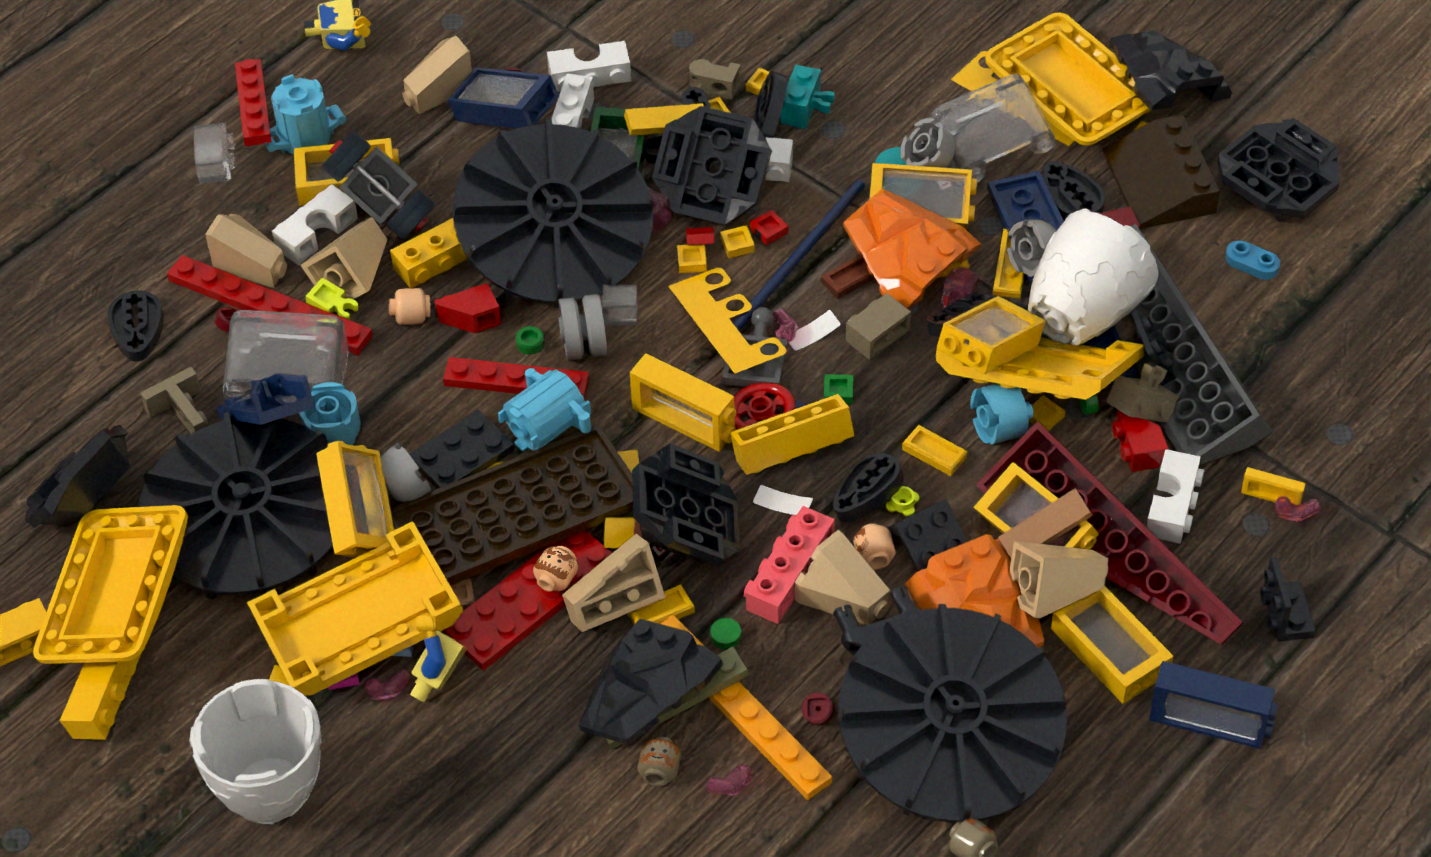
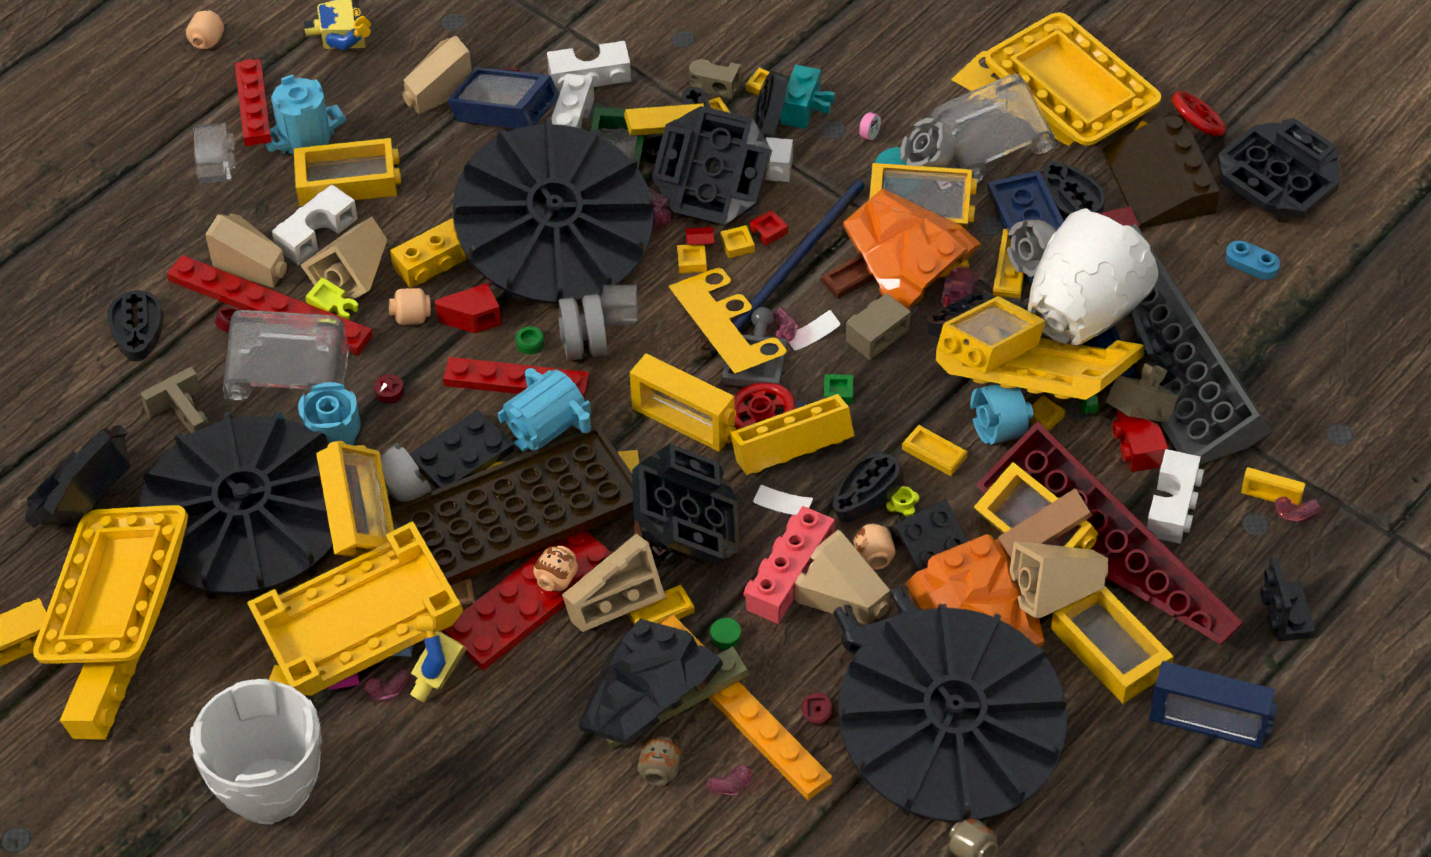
dark blue plate [216,372,315,425] -> none
brick [322,131,435,240] -> none
yellow tile [604,517,635,548] -> none
black wedge [1109,30,1232,111] -> none
none -> light nougat head [186,11,224,50]
none -> dark red tile [374,374,404,403]
none -> bright pink tile [859,112,881,141]
none -> red plate [1172,91,1226,137]

